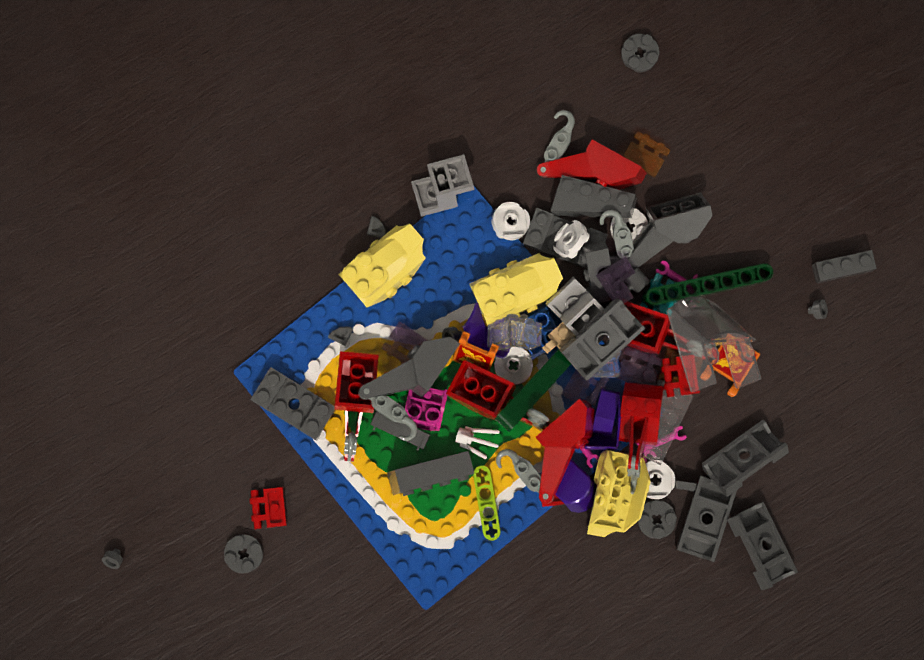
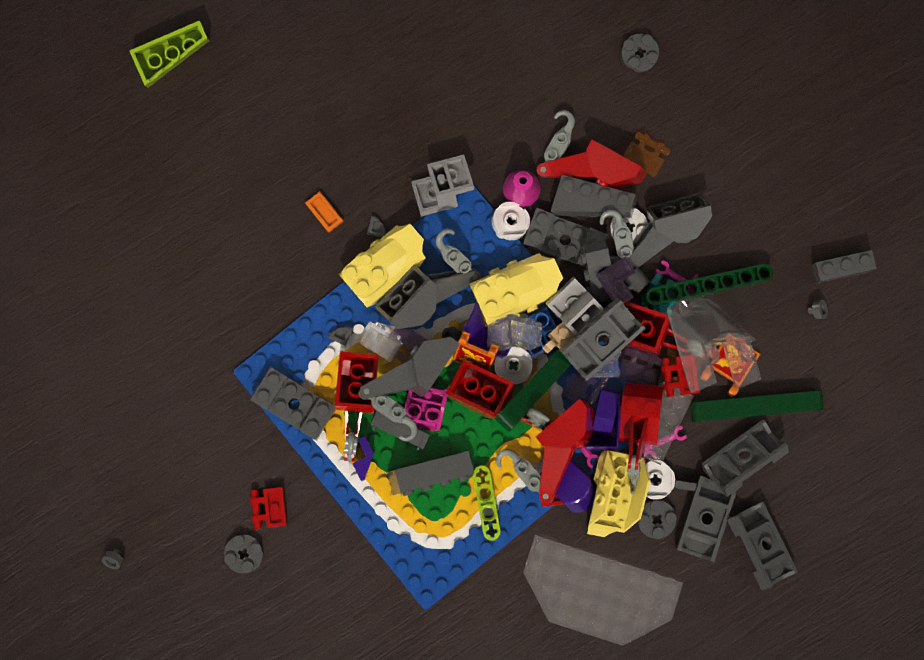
white plant [455,426,500,459] -> none
white plate [553,220,589,259] -> none
none -> lime wedge [130,20,209,88]
none -> orange tile [305,191,344,233]
none -> dark purple slope [353,436,374,481]
none -> clear brick [357,321,403,363]
none -> dark grey slope [375,229,481,329]
none -> dark pink cone [503,170,541,208]
none -> clear plate [523,536,683,646]
none -> dark green beam [690,390,824,422]

